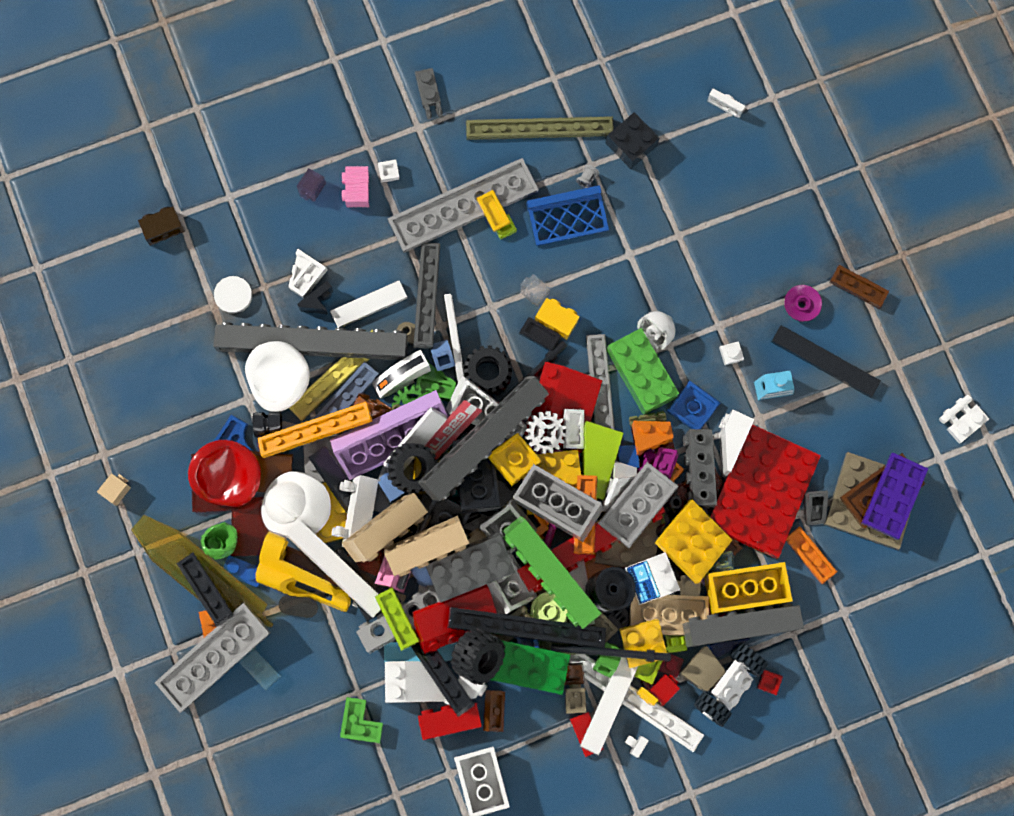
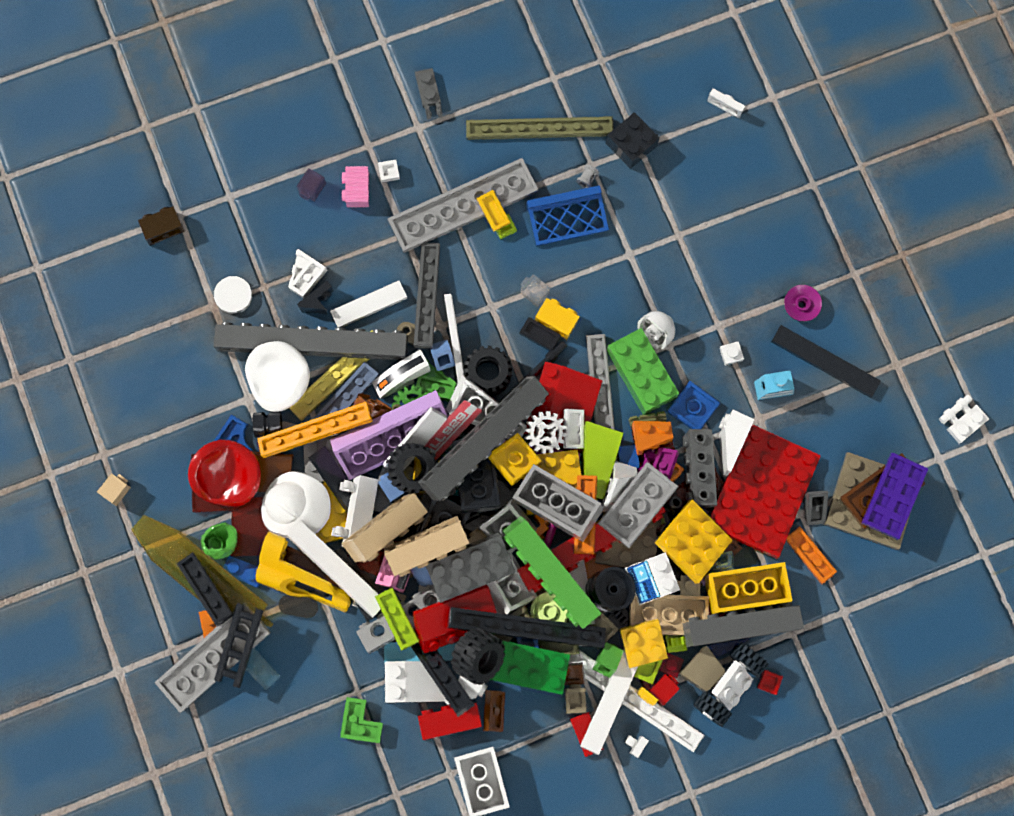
black bar [551,643,671,662] -> none
reddish brown plate [829,265,889,309] -> none
none -> black bar [214,602,264,688]

